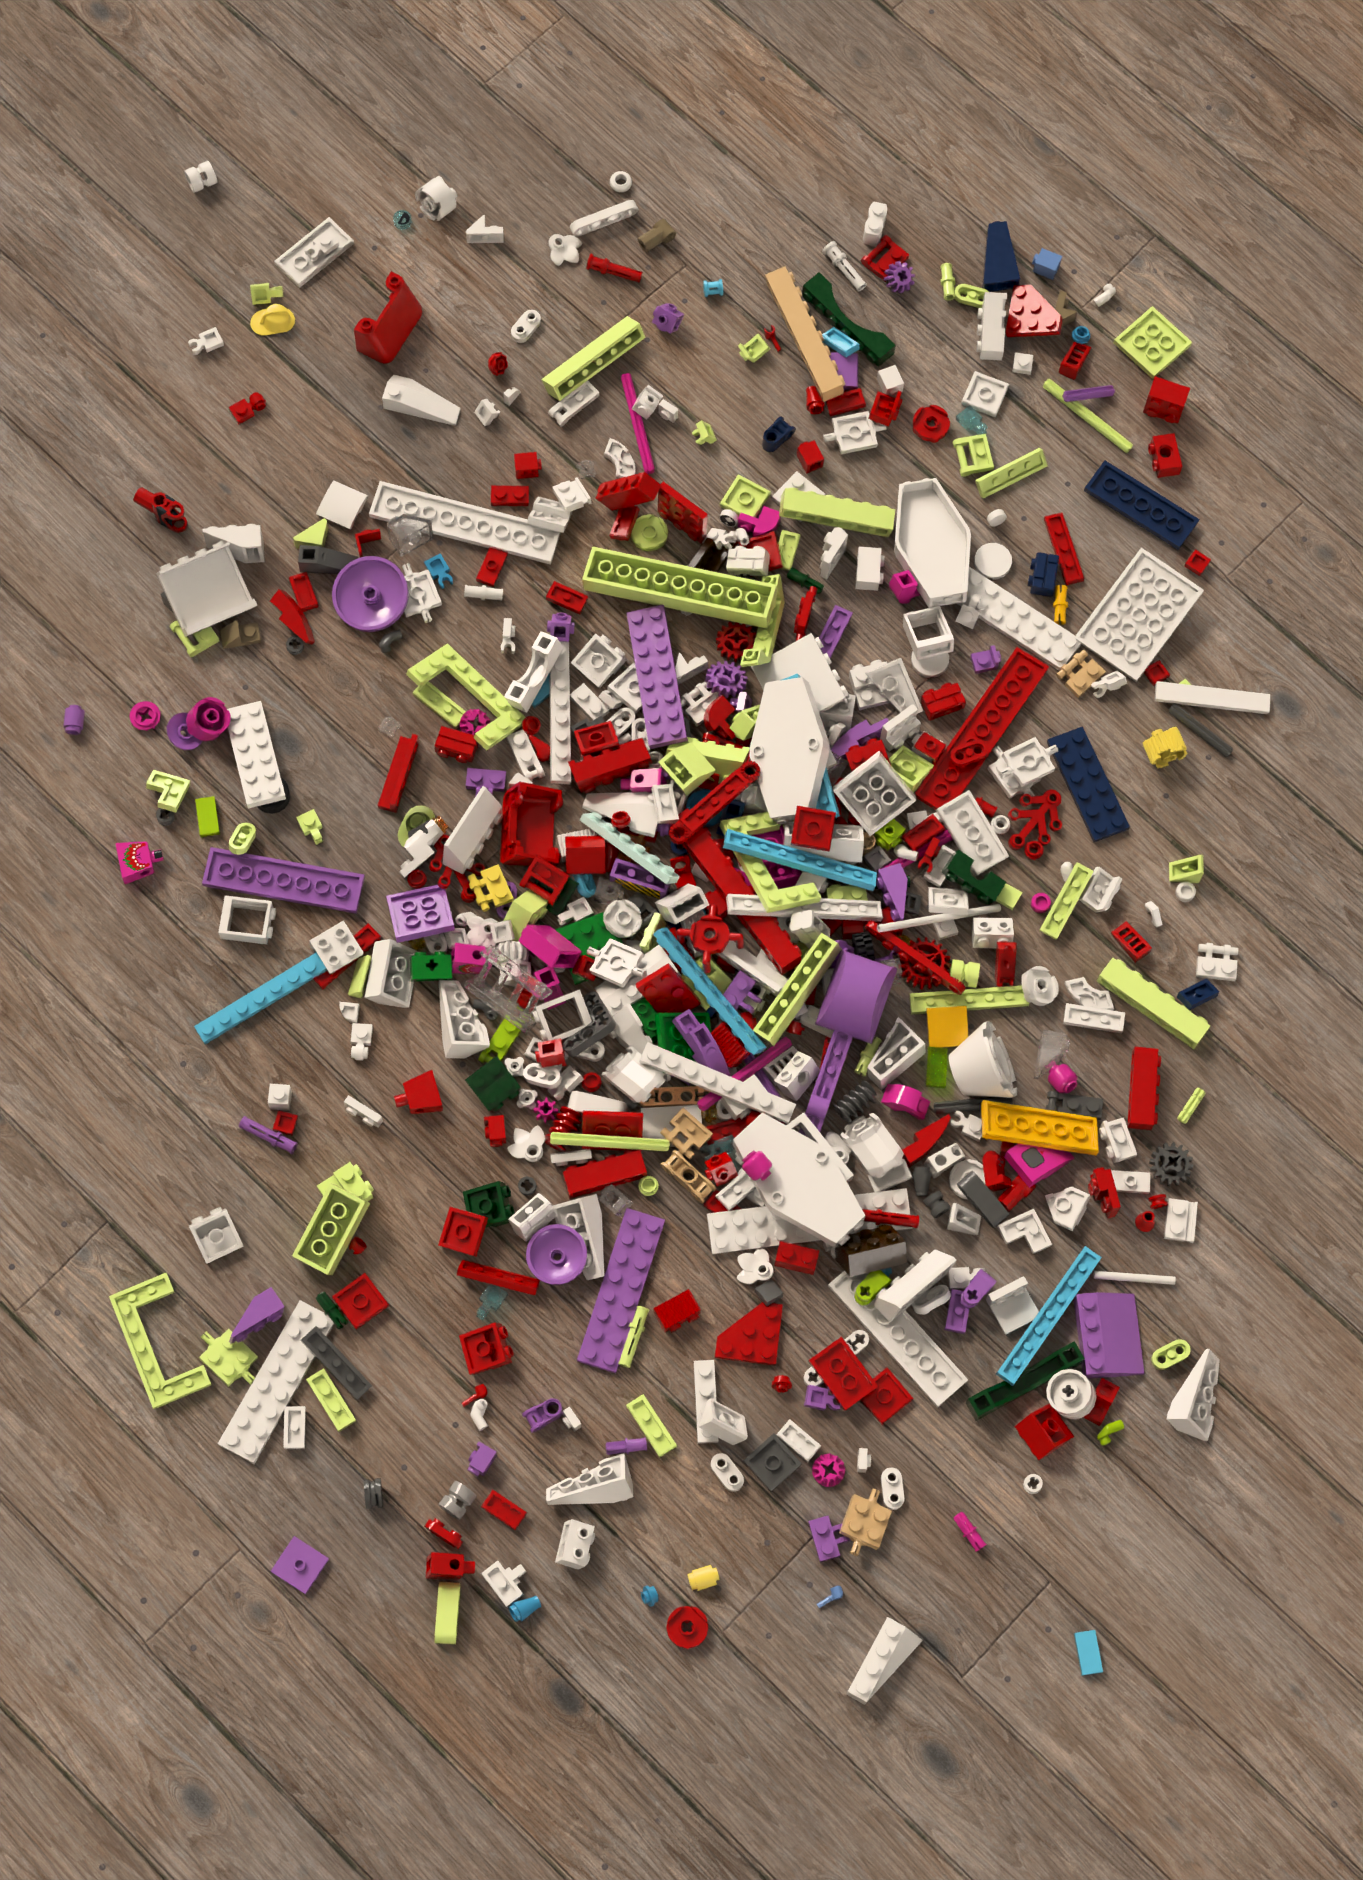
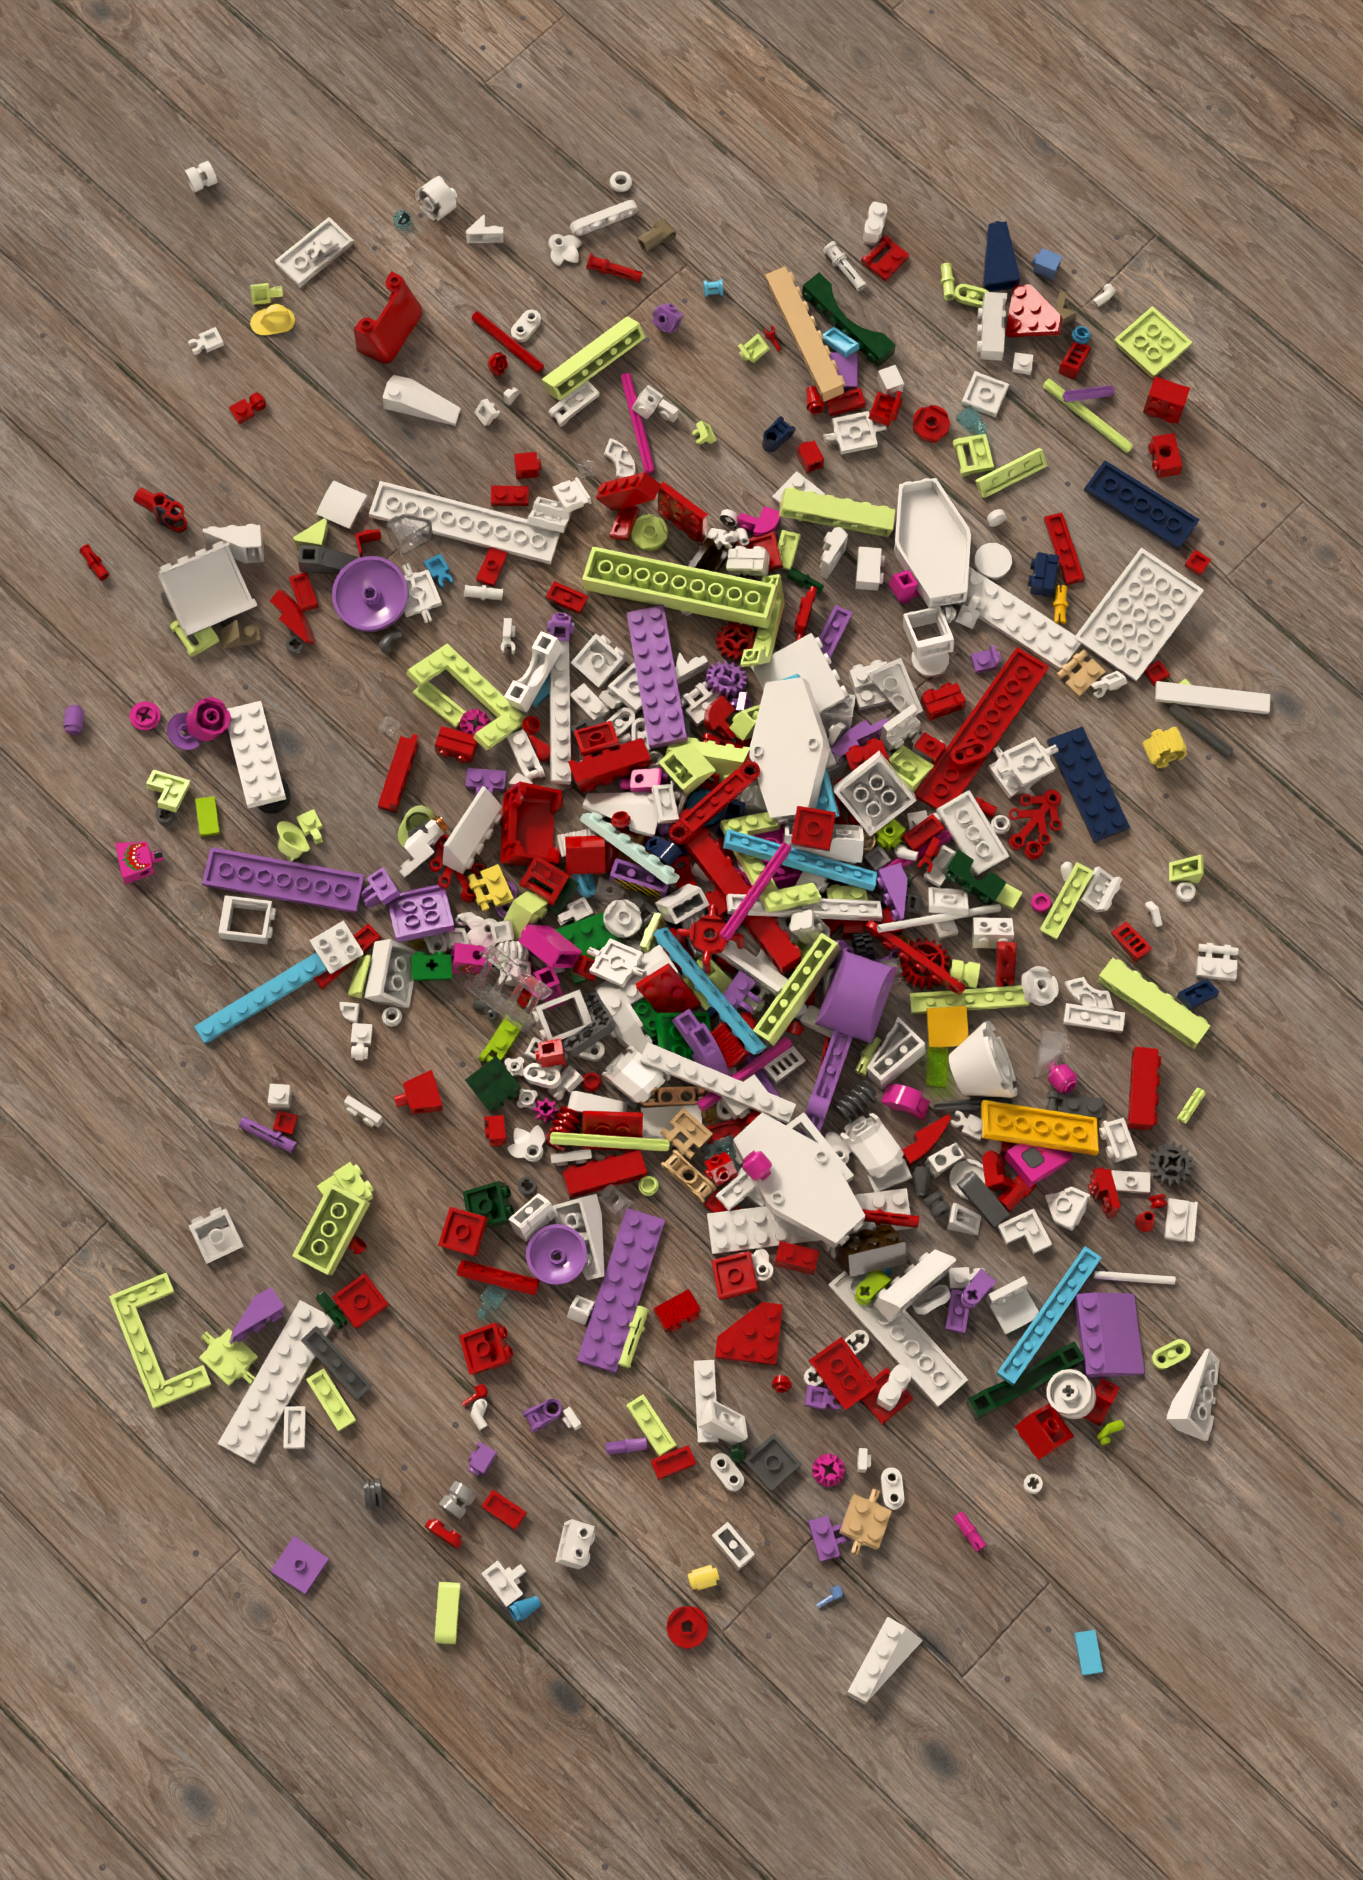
yellowish green plate [229,823,256,855] -> none
red plate [407,870,427,889] -> none
red torso [426,1552,475,1580] -> none
white wedge [439,980,490,1059] -> none
white wedge [546,1453,633,1505] -> none
dark azure plate [641,1586,659,1607] -> none
yellowish green tile [720,474,771,518] -> none
dark grey tile [755,1279,784,1306] -> none
white brick [774,1051,820,1101] -> none
white plate [776,1419,821,1462] -> none
medium lavender gear [883,261,915,293] -> none
none -> red pin [79,544,110,581]
none -> yellowish green piece [277,821,310,862]
none -> medium lavender hinge [360,867,401,908]
none -> white plate [382,1007,402,1027]
none -> red axle [472,311,544,373]
none -> white slope [567,1295,595,1325]
none -> dark blue piece [646,836,682,867]
none -> red plate [650,1445,696,1481]
none -> red tile [711,1251,759,1301]
none -> white brick [711,1522,755,1571]
none -> dark pink axle [720,842,791,941]
none -> dark green plate [731,1443,746,1464]
none -> white brick [877,1364,912,1411]
none -> white plate [942,605,956,623]

